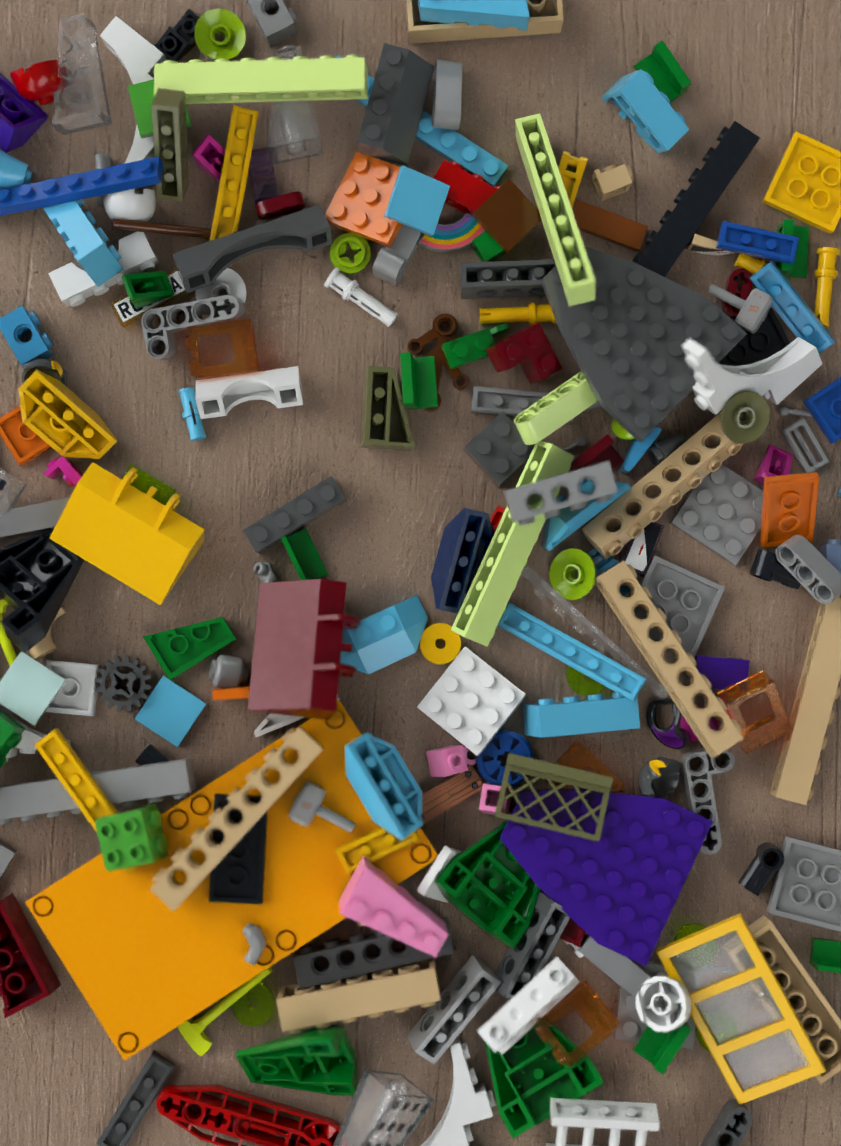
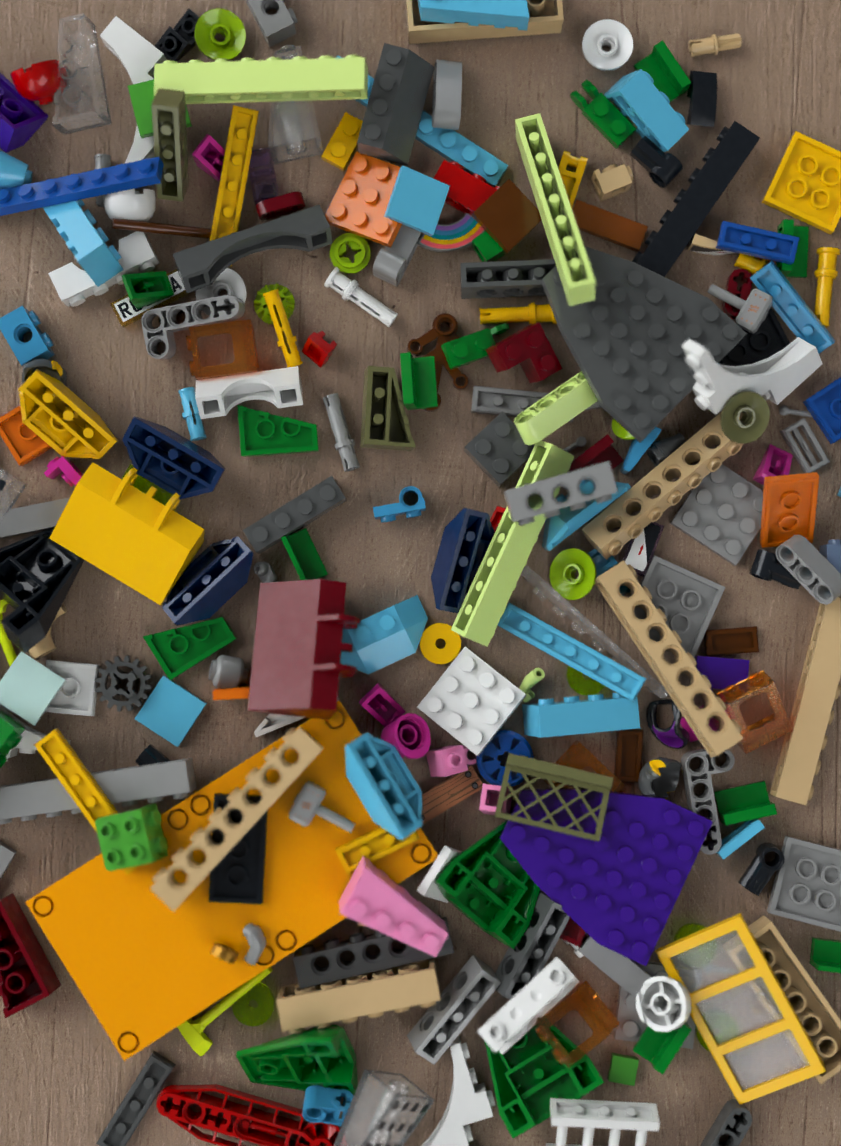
none -> dark blue wedge [122,416,226,499]
none -> dark blue wedge [162,536,254,626]
none -> pearl gold tile [210,942,238,964]
none -> green wing [237,405,319,457]
none -> lime gear [254,283,295,325]
none -> yellow pin [263,289,303,368]
none -> red tile [301,331,337,368]
none -> dark azure piece [302,1085,355,1126]
none -> yellow plate [321,112,363,171]
none -> light grey pin [323,393,360,472]
none -> dark pink slope [359,683,406,727]
none -> dark azure plate [373,486,426,523]
none -> dark pink hat [381,713,431,759]
none -> yellowish green arm [519,667,545,703]
none -> green hinge [570,80,636,149]
none -> white dish [582,19,633,71]
none -> bright green tile [607,1053,639,1086]
none -> reddish brown tile [614,729,644,782]
none -> black piece [630,136,683,188]
none -> black slope [687,71,717,127]
none -> tan axle [689,34,742,57]
none -> reddish brown tile [704,626,759,656]
none -> green panel [714,780,777,826]
none -> medium azure tile [717,819,765,860]

